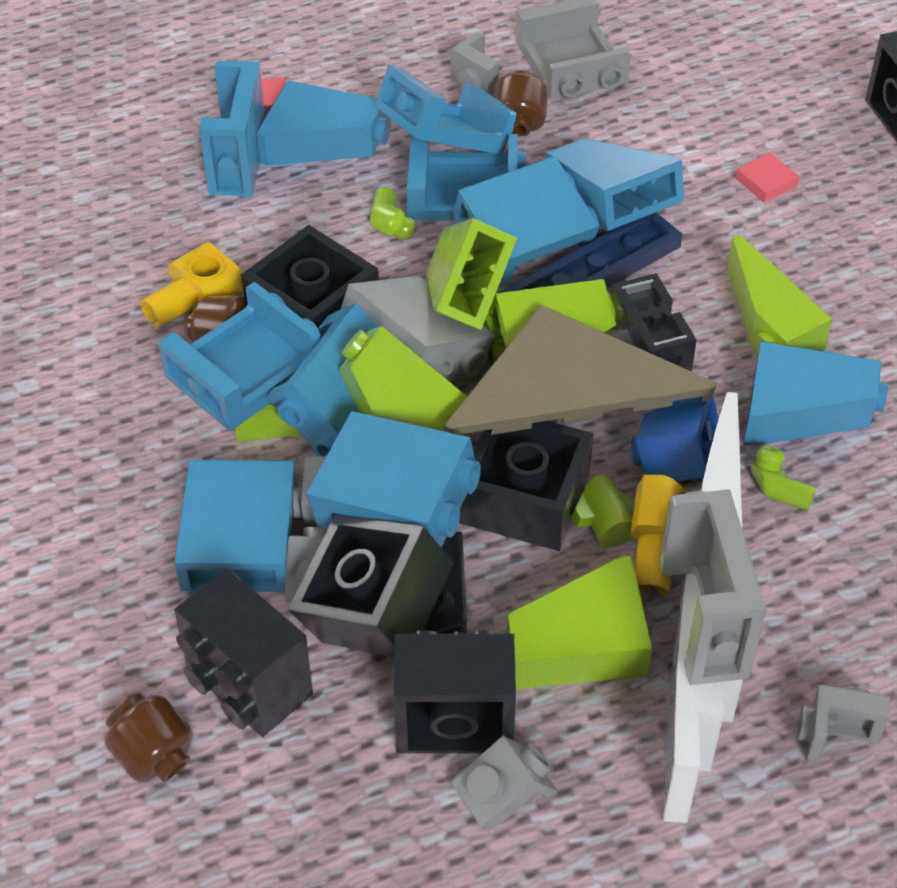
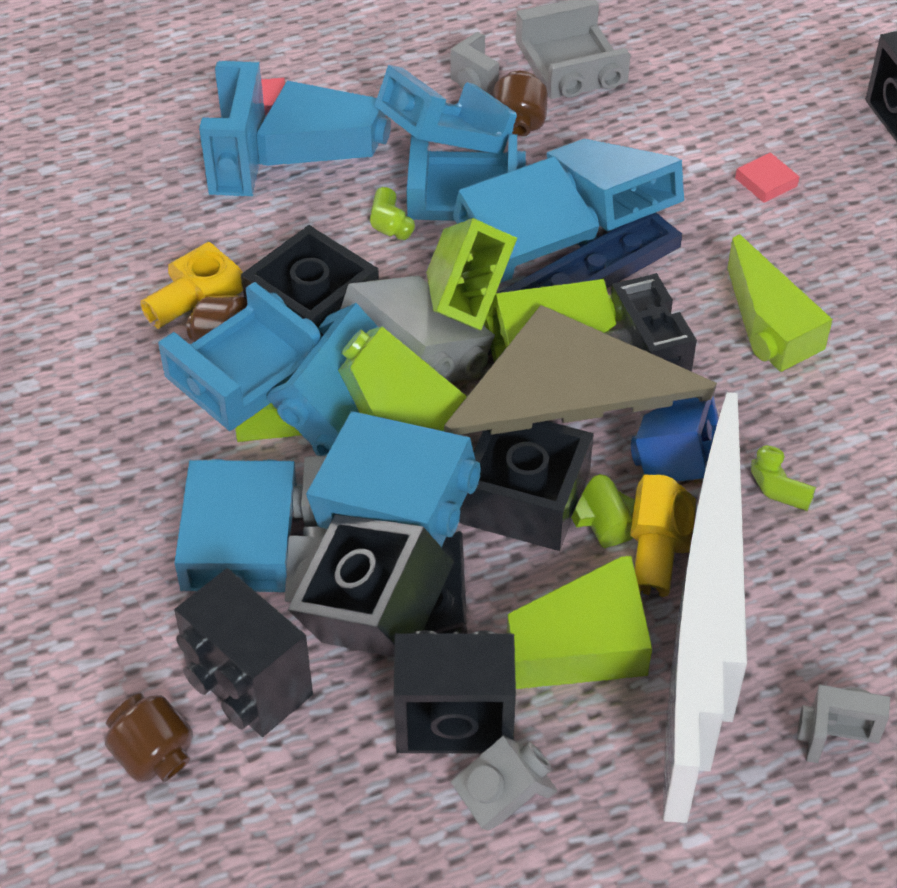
light grey panel [660,489,767,685] -> none
dark azure slope [744,342,888,446] -> none

